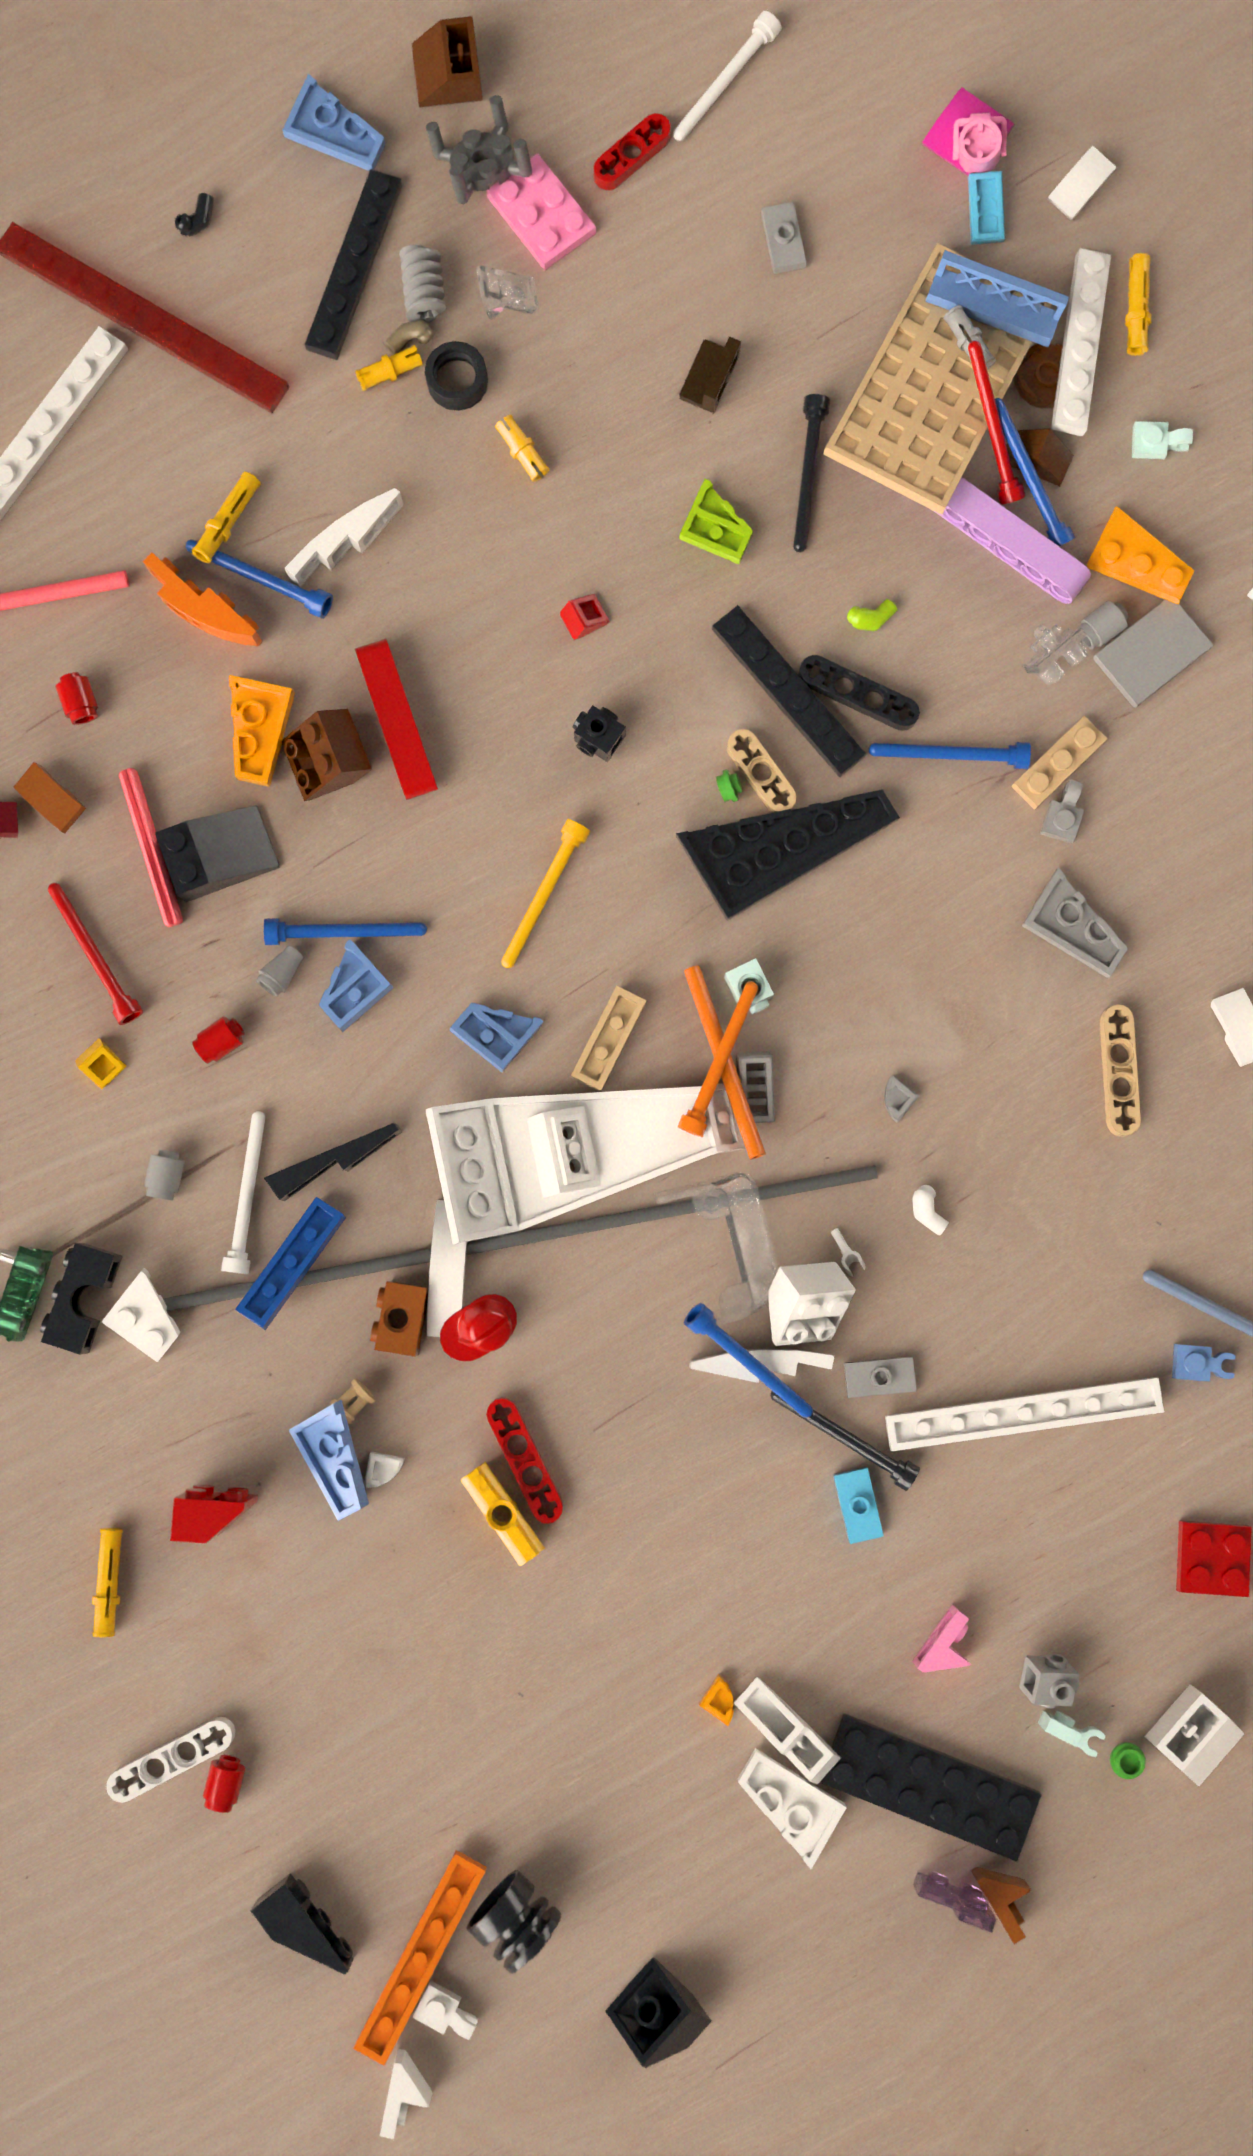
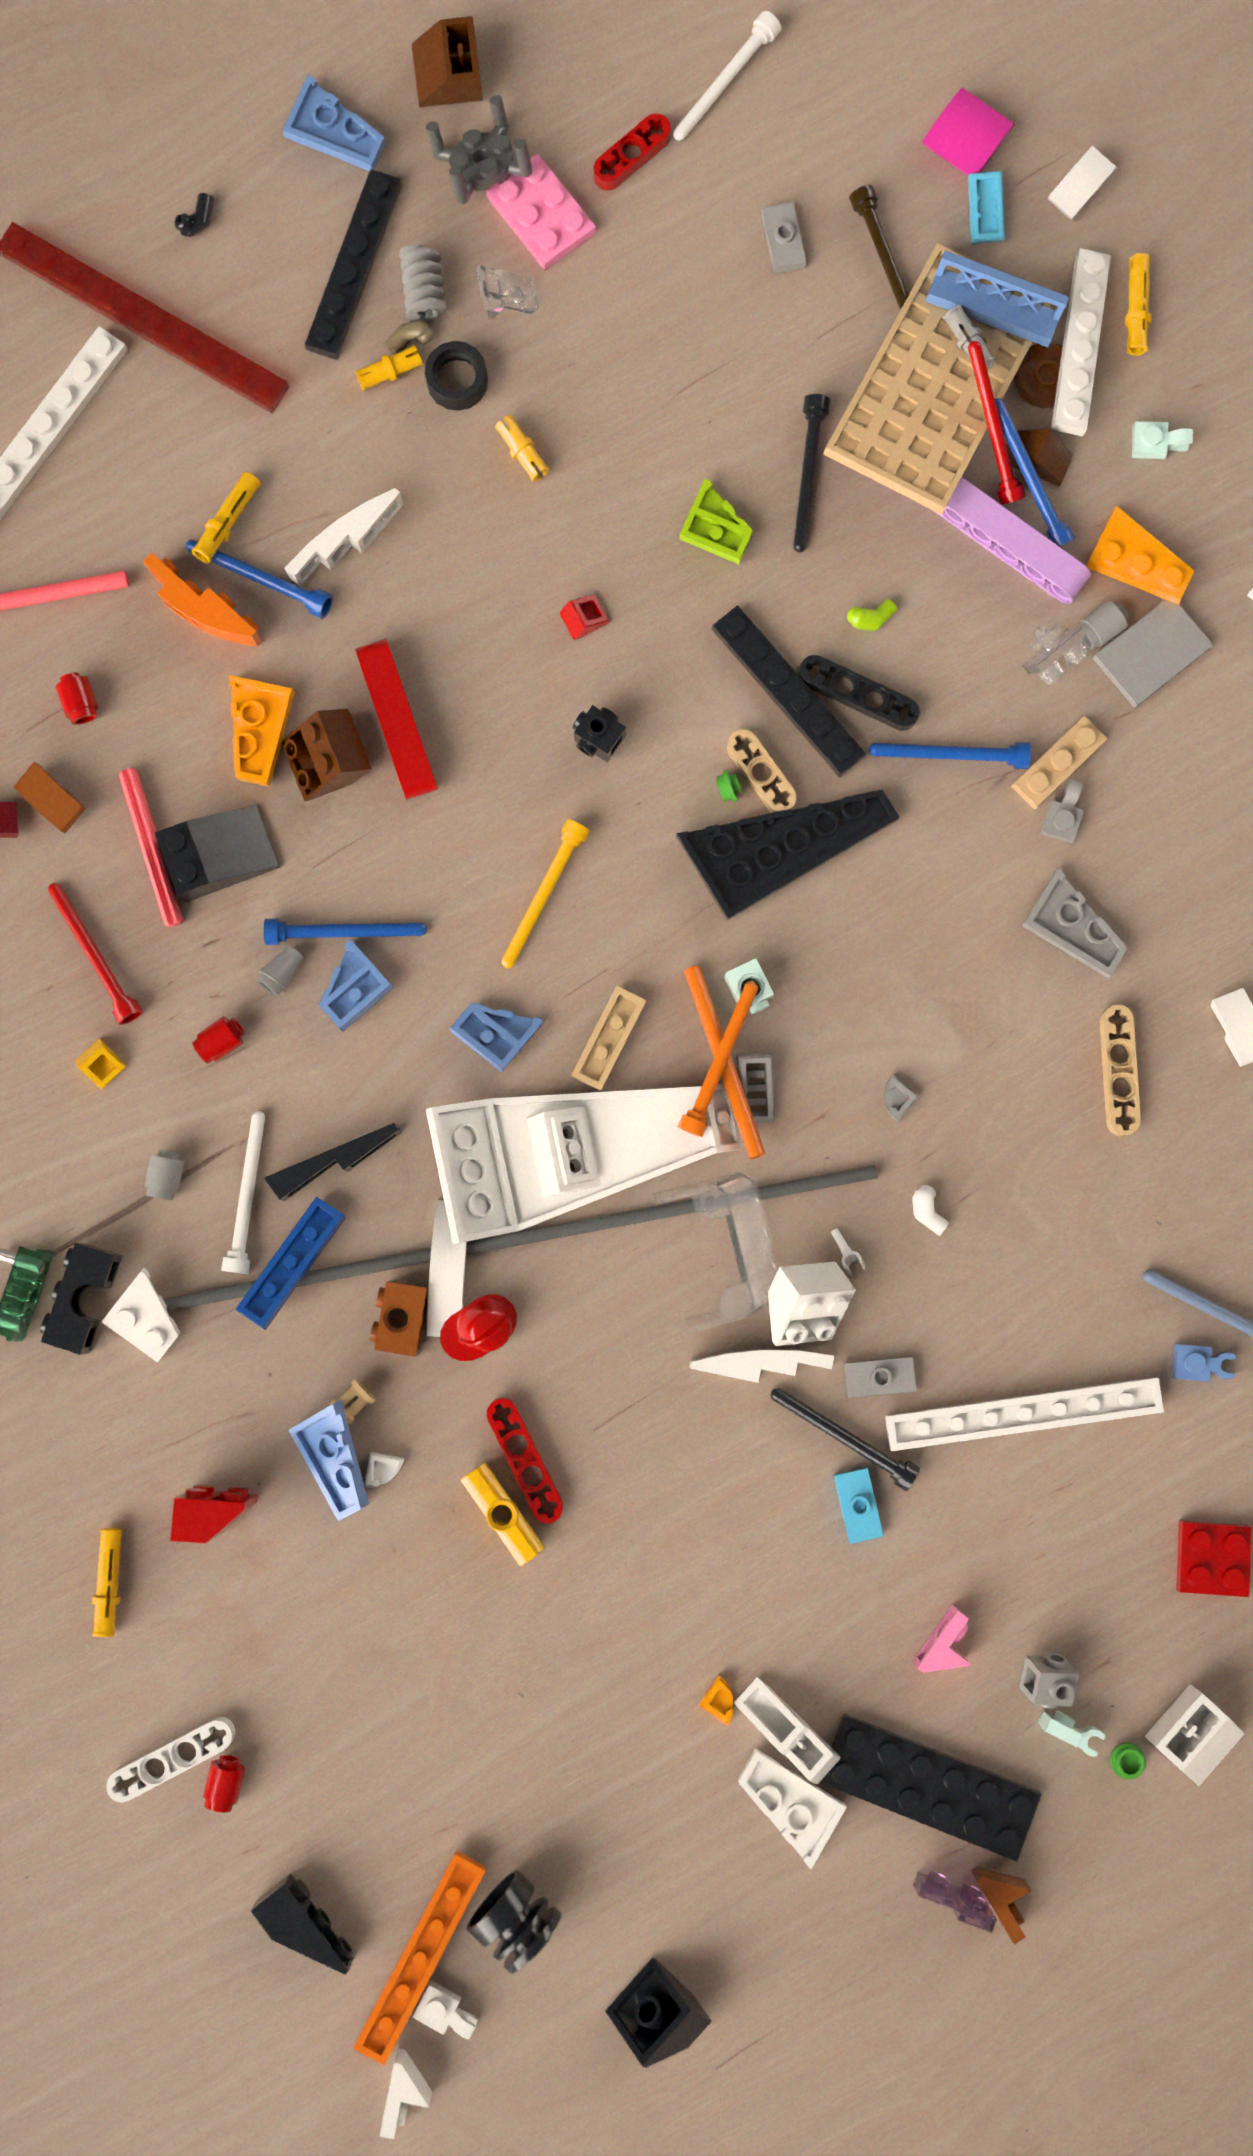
dark brown panel [679,336,741,413] -> none
blue piece [684,1303,813,1418] -> none
bright pink piece [953,113,1007,174] -> none
none -> dark brown piece [849,185,909,310]

